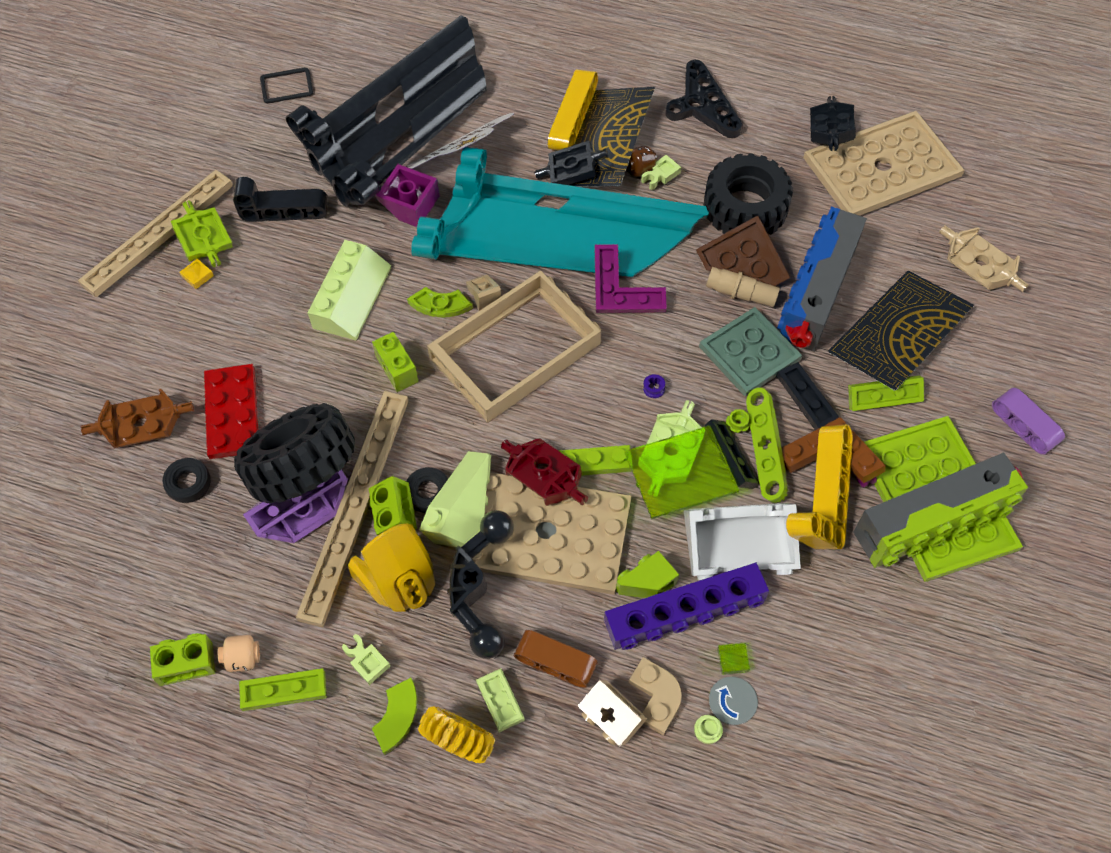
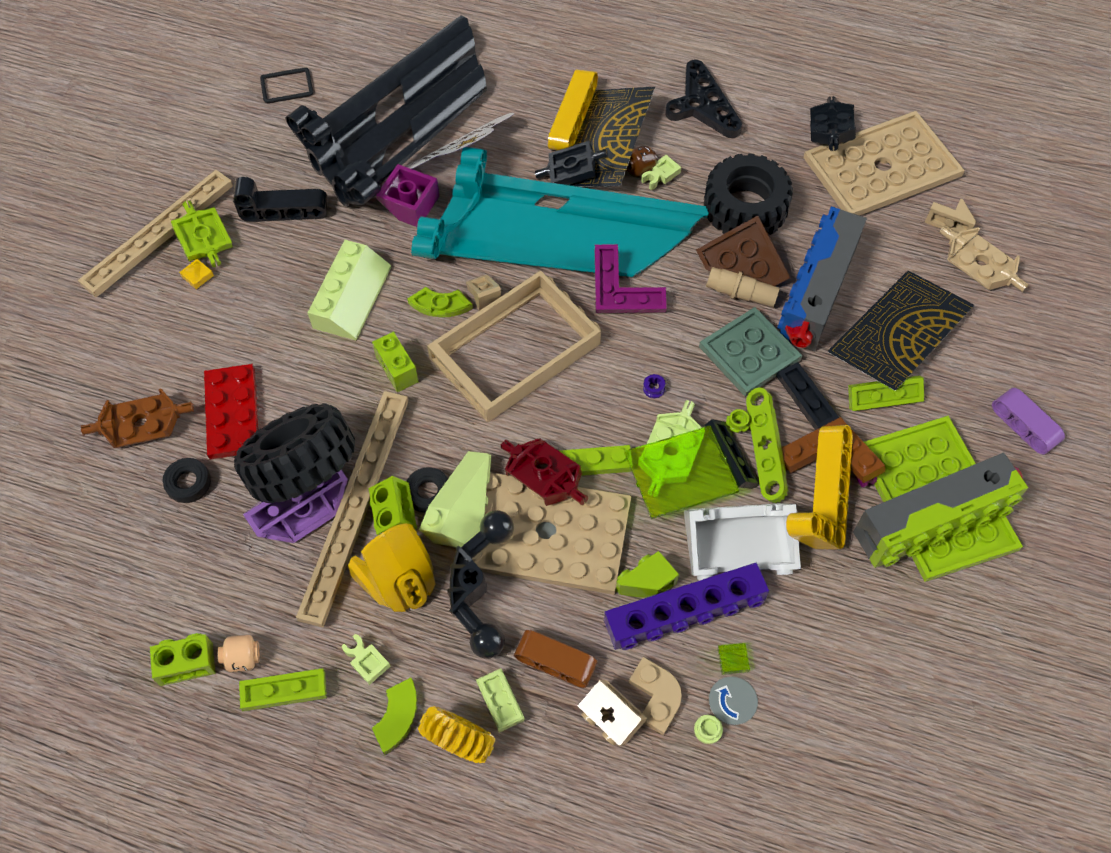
none -> tan slope [925,199,976,233]

